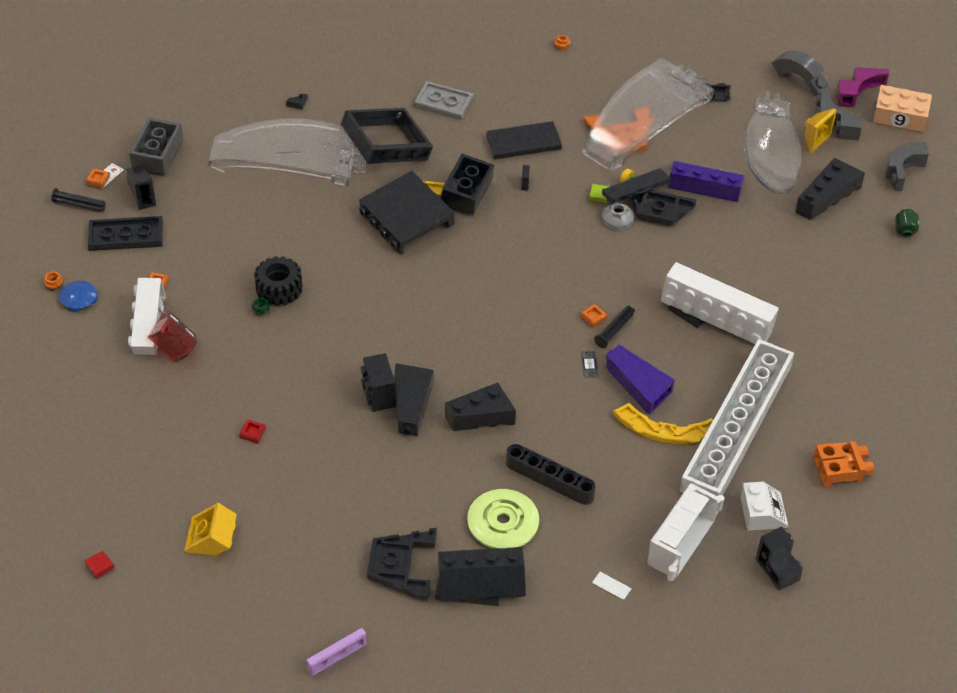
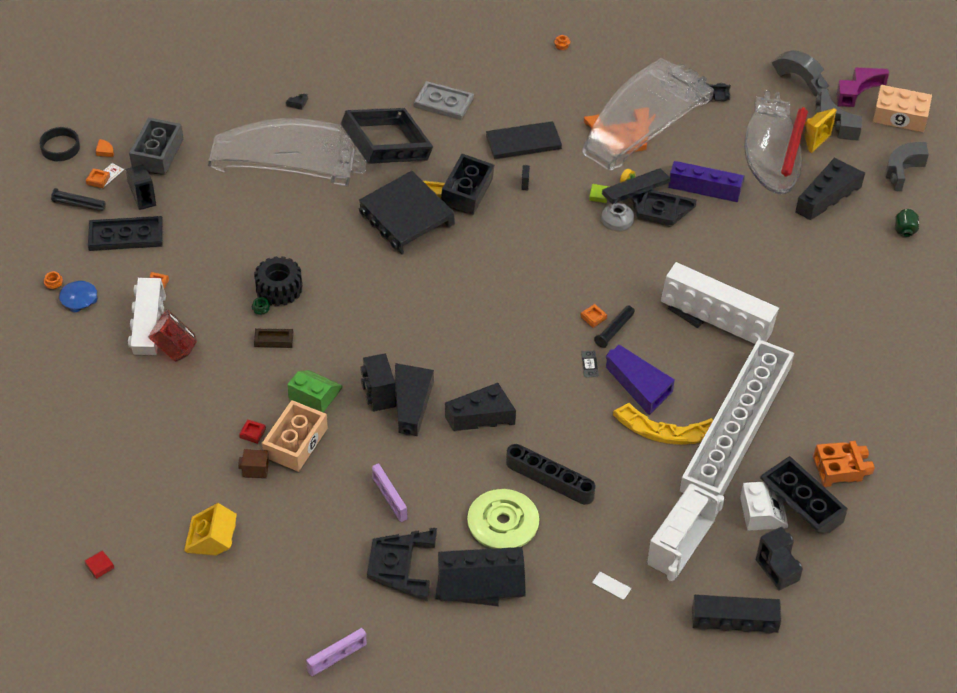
none -> black tyre [39,127,80,161]
none -> orange tile [96,139,114,157]
none -> reddish brown brick [238,449,269,479]
none -> dark brown tile [254,328,294,348]
none -> light nougat brick [262,400,328,472]
none -> bright green slope [287,370,343,412]
none -> lavender tile [372,463,407,522]
none -> black brick [692,594,781,634]
none -> black slope [760,456,848,533]
none -> red axle [781,107,808,177]

